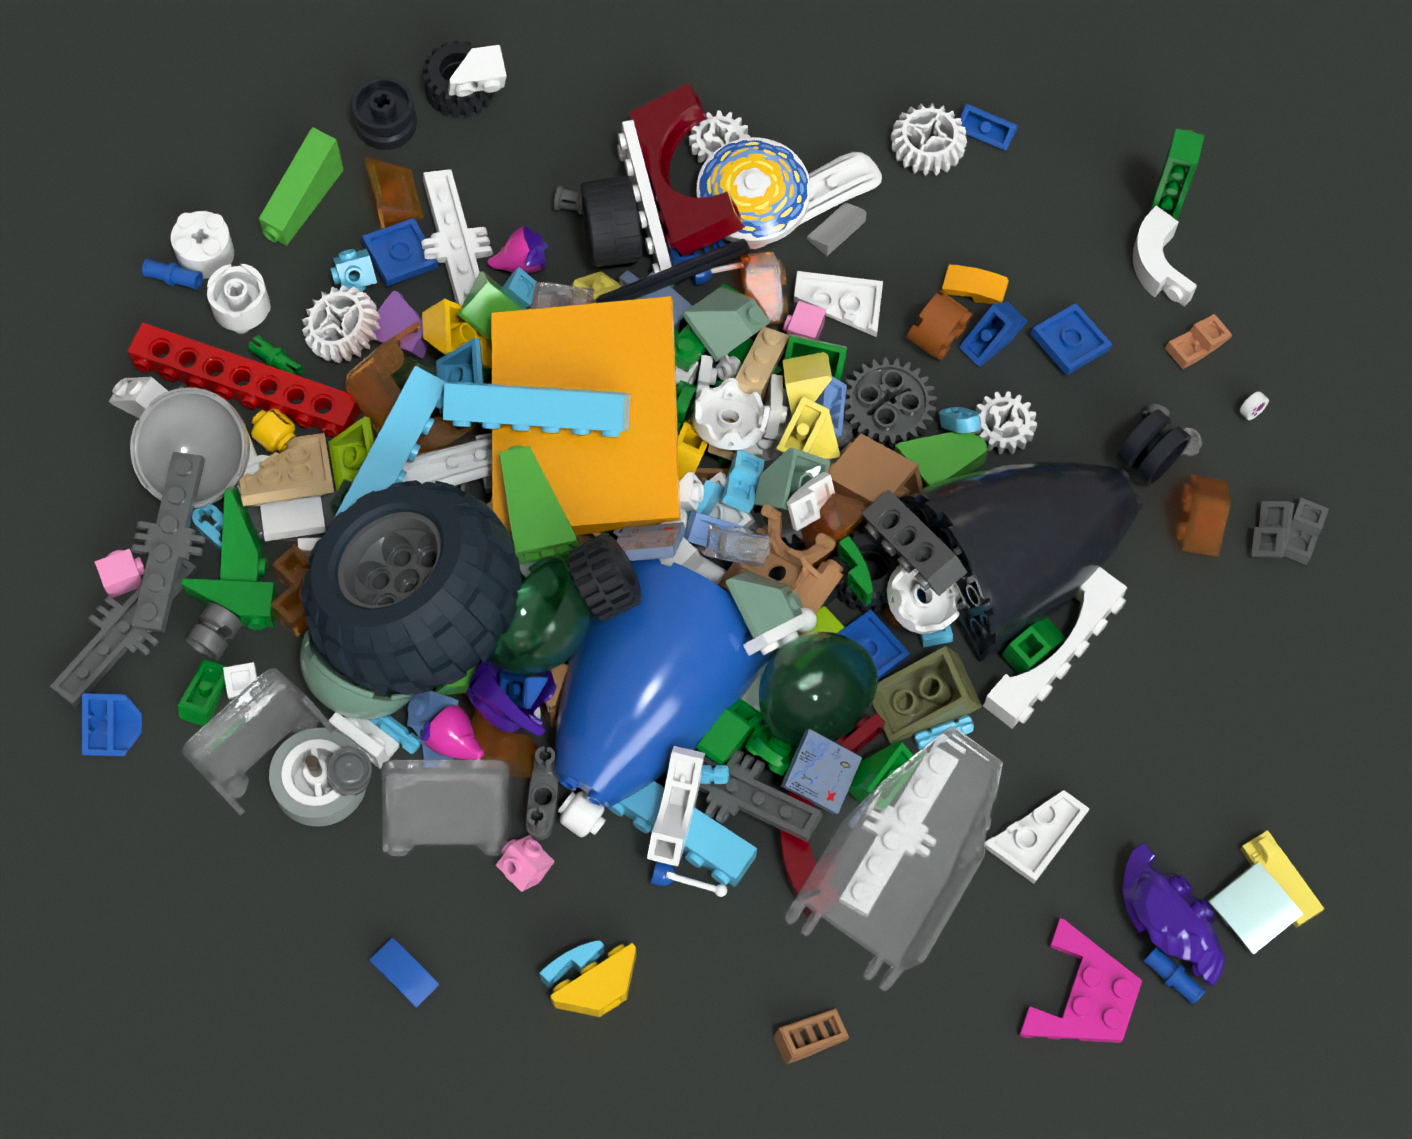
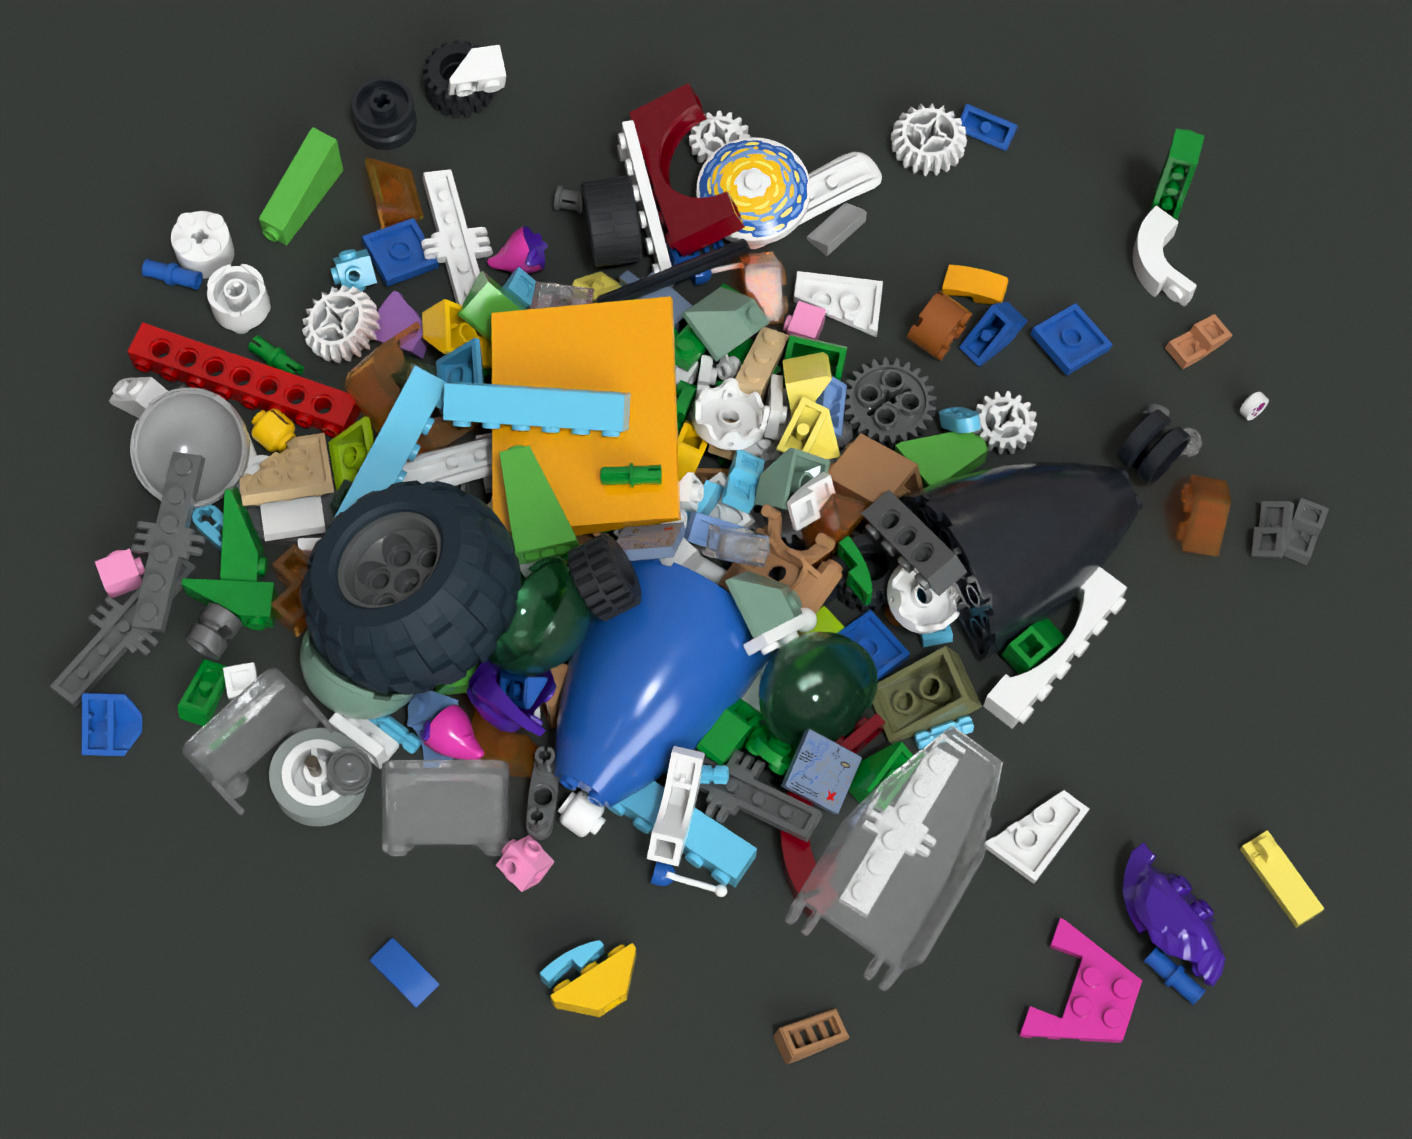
light aqua slope [1208,862,1303,954] -> none
none -> green axle [600,463,662,487]

